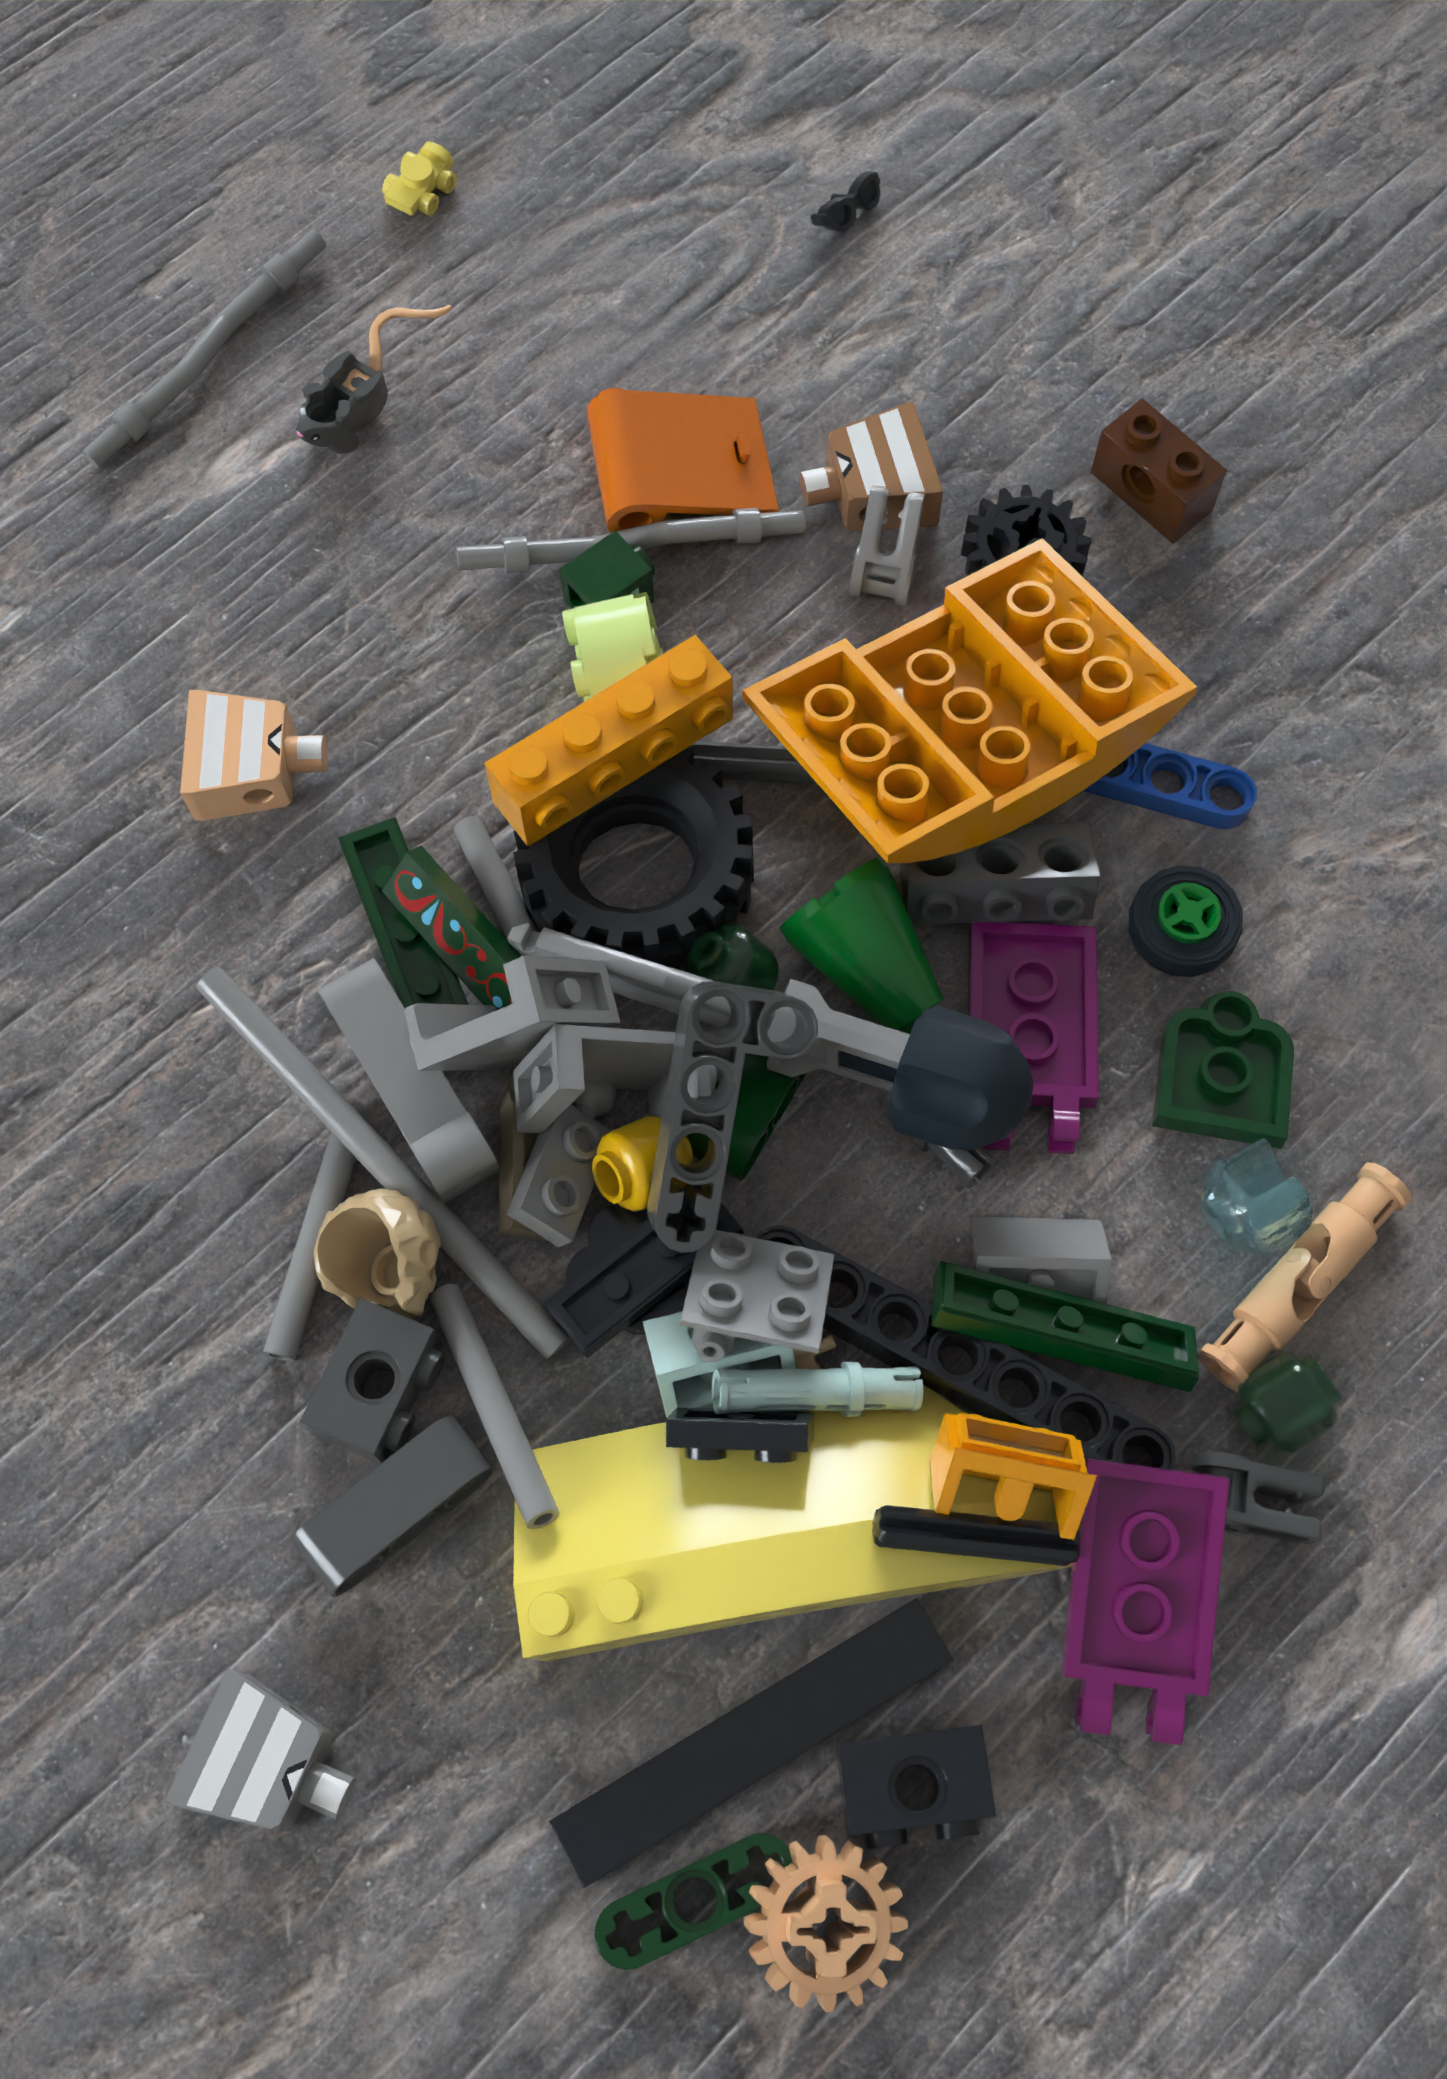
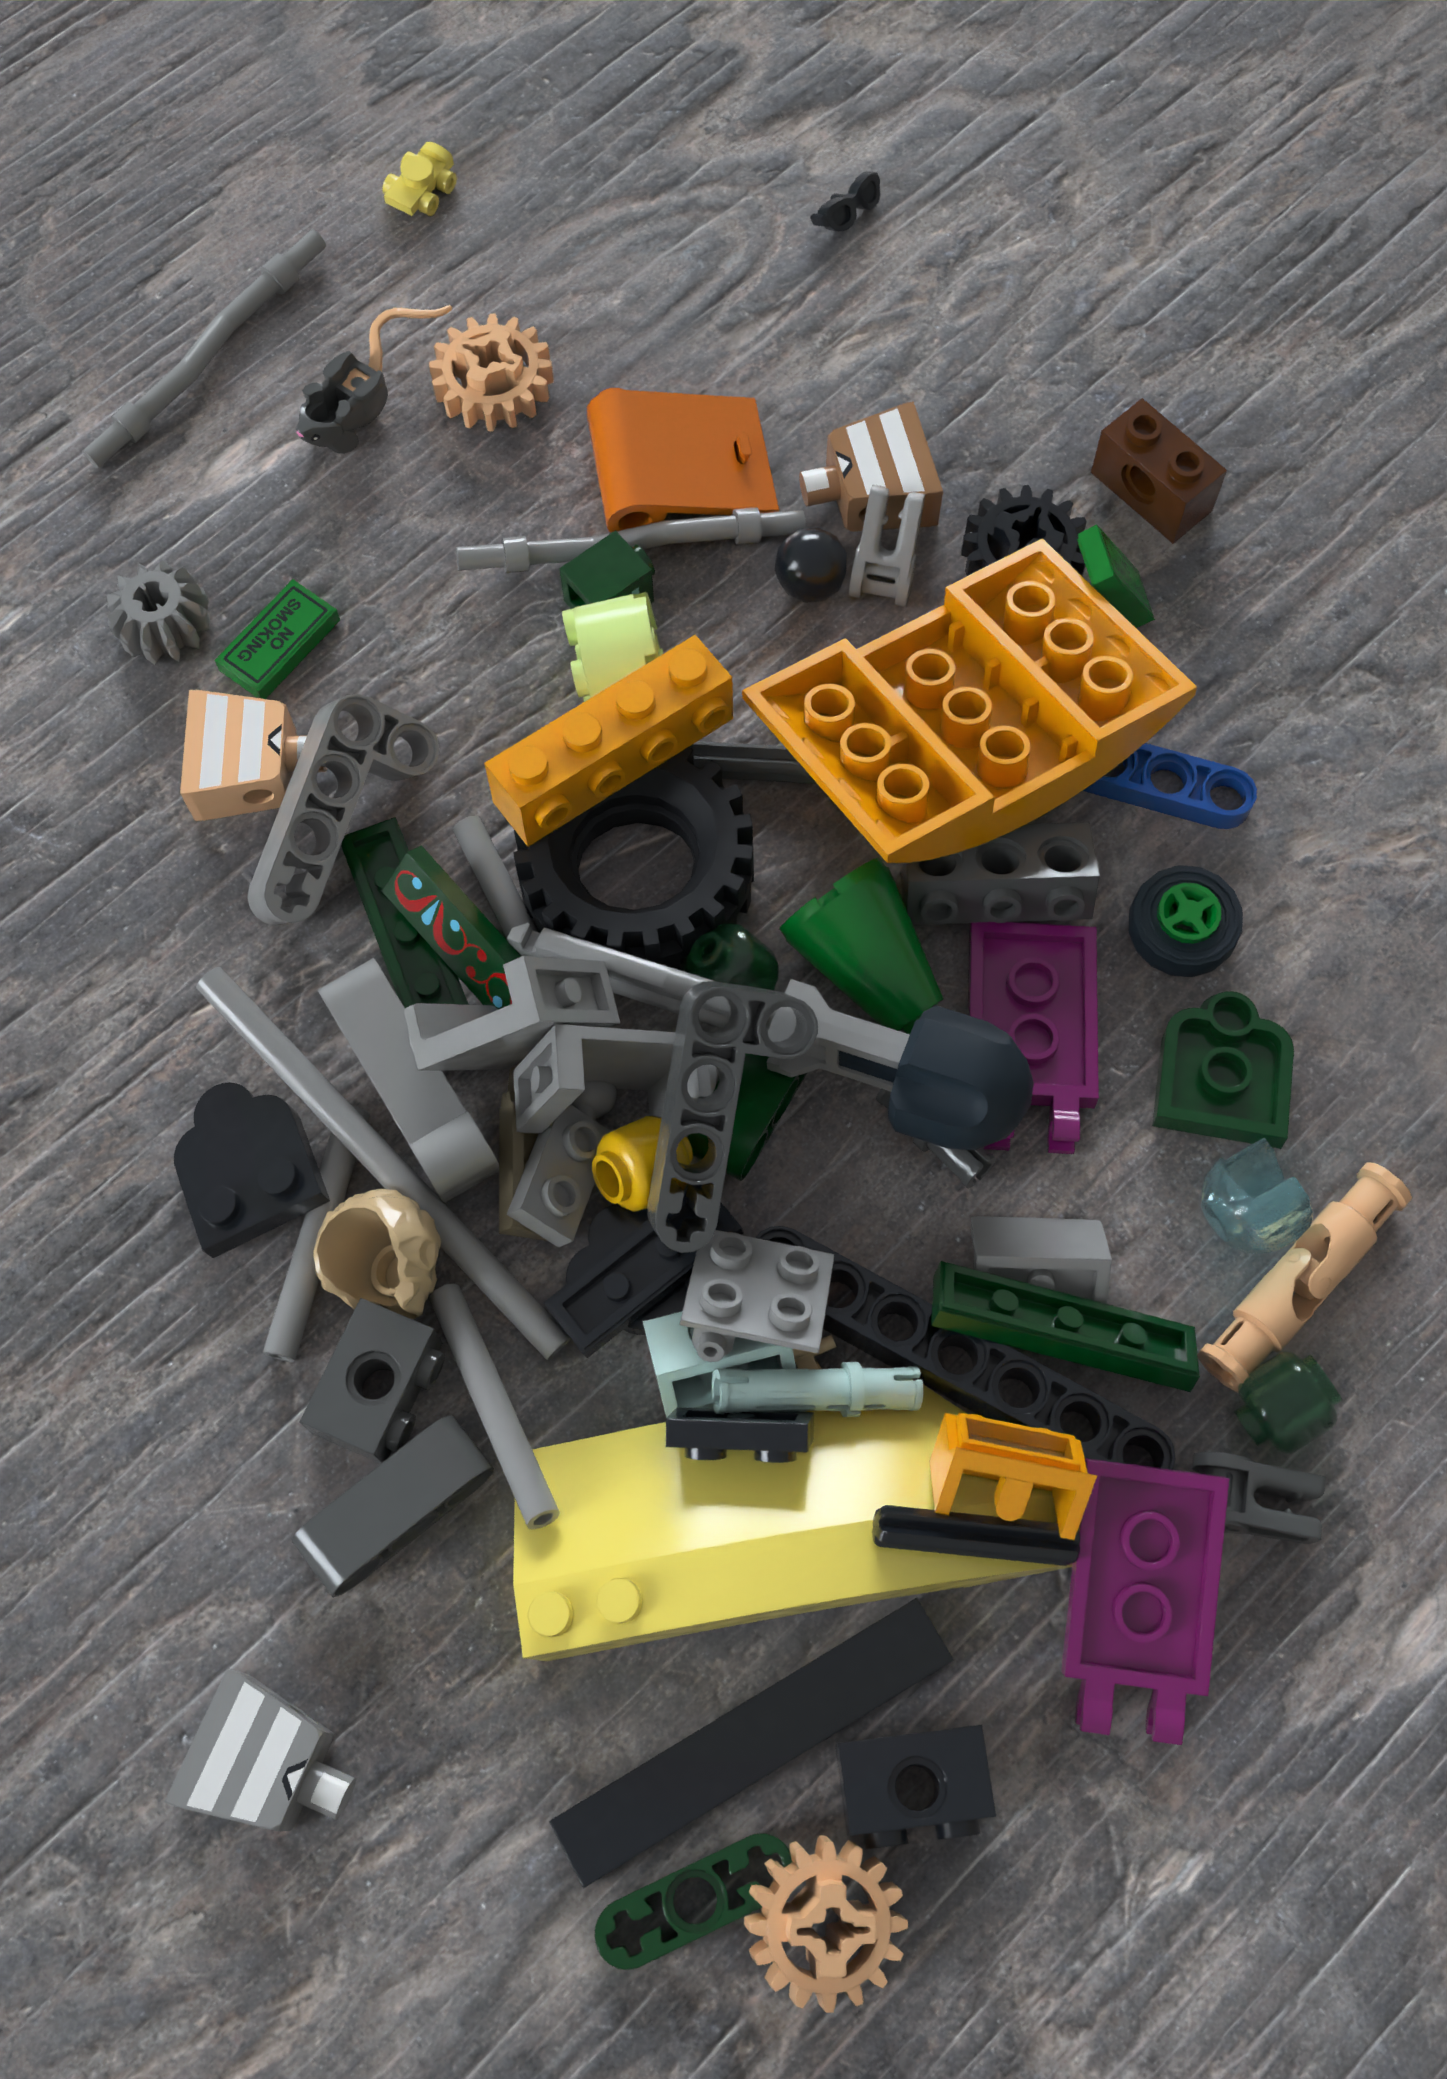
none -> light grey gear [106,559,210,665]
none -> black plate [174,1082,330,1258]
none -> green tile [214,579,340,699]
none -> light grey beam [247,694,440,925]
none -> light nougat gear [429,314,554,432]
none -> black piece [774,527,847,603]
none -> green tile [1077,524,1155,628]

